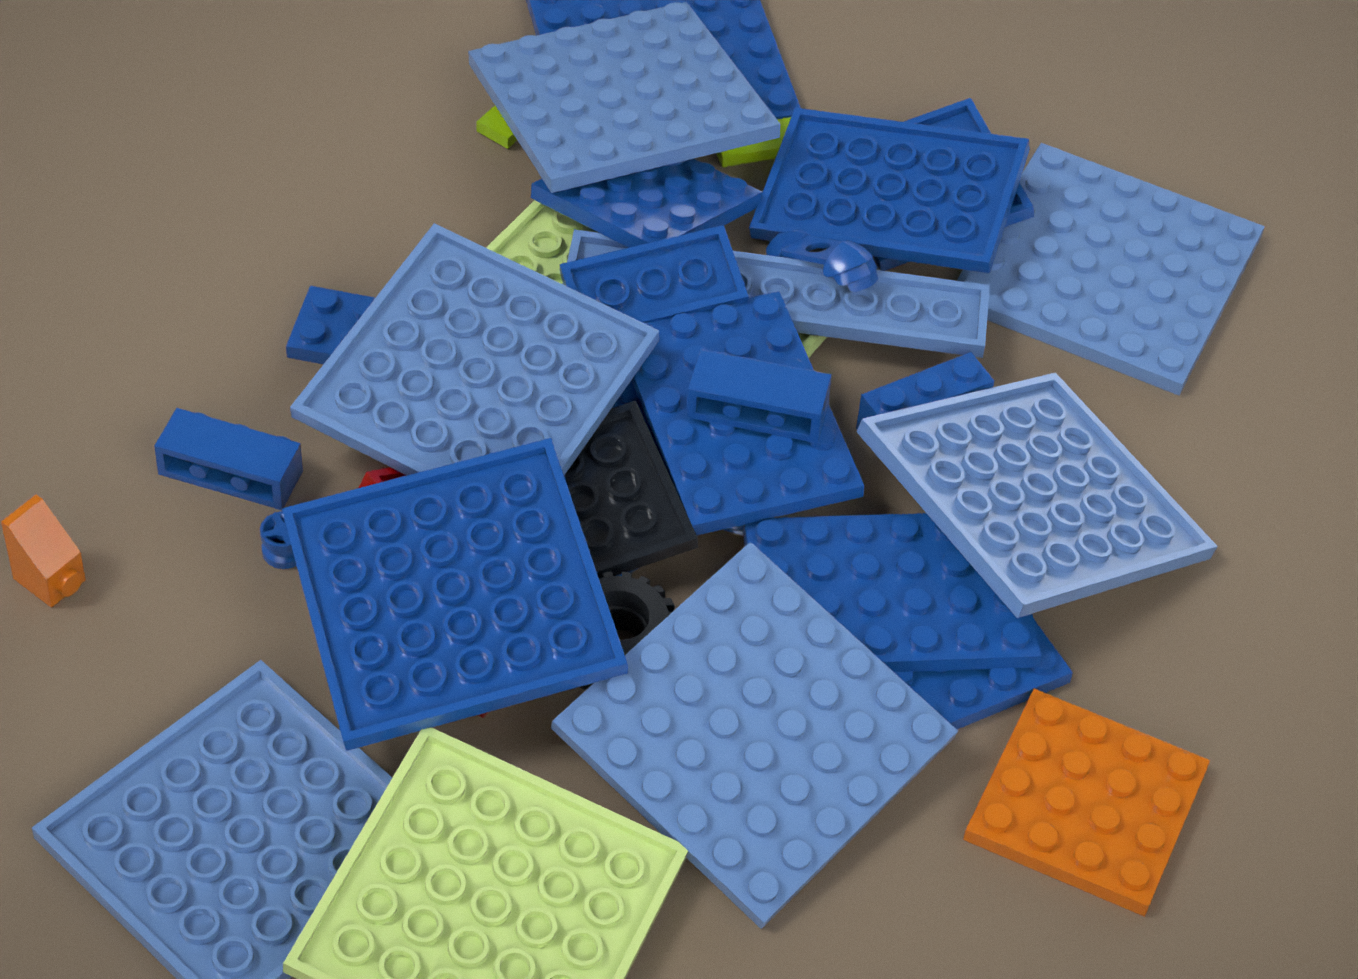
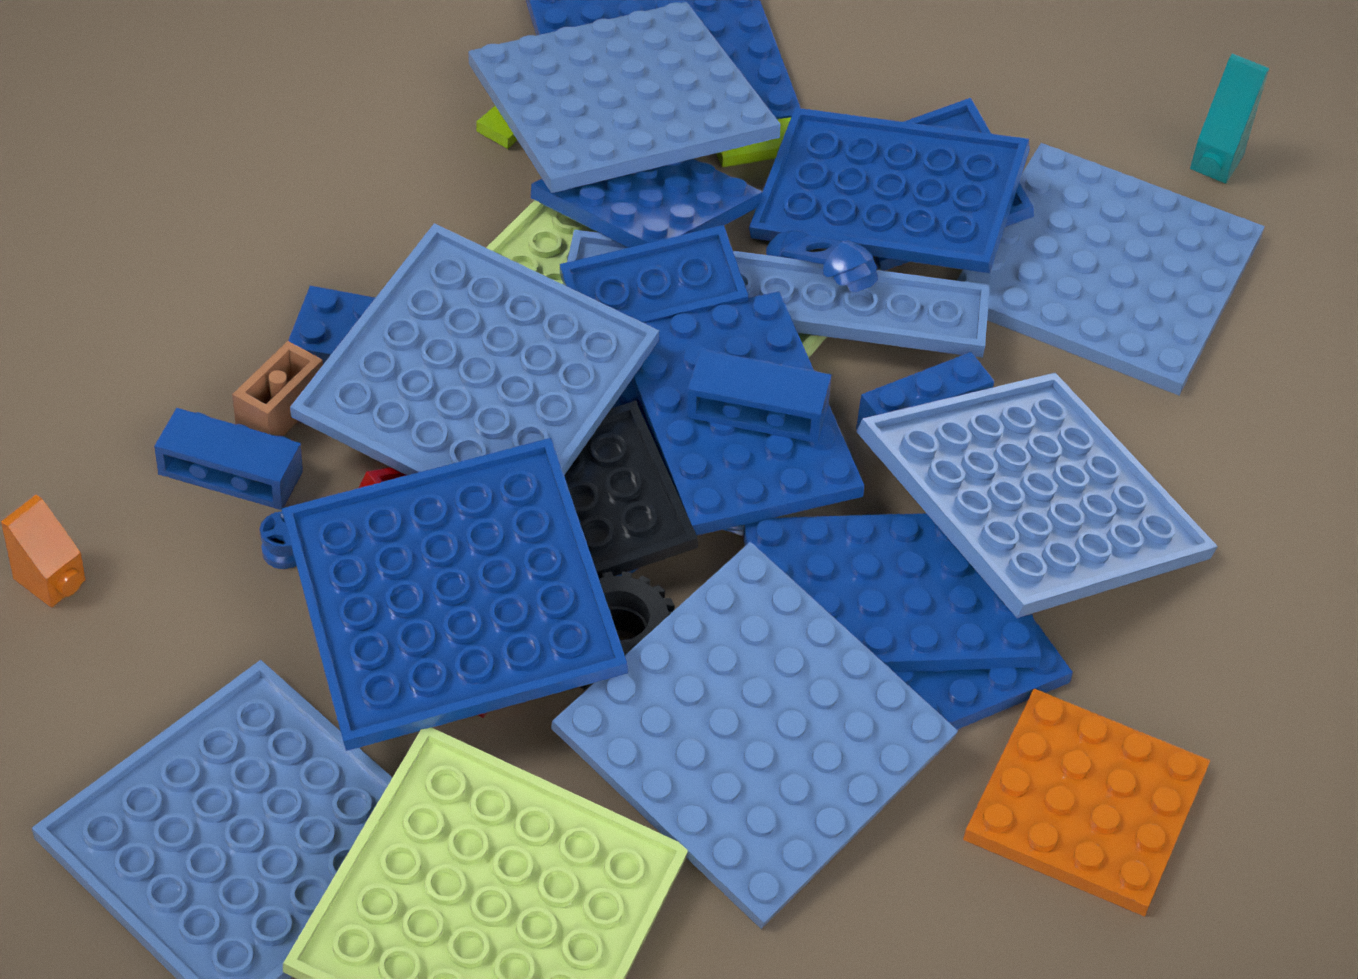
none -> nougat brick [232,341,323,436]
none -> teal slope [1190,53,1269,184]

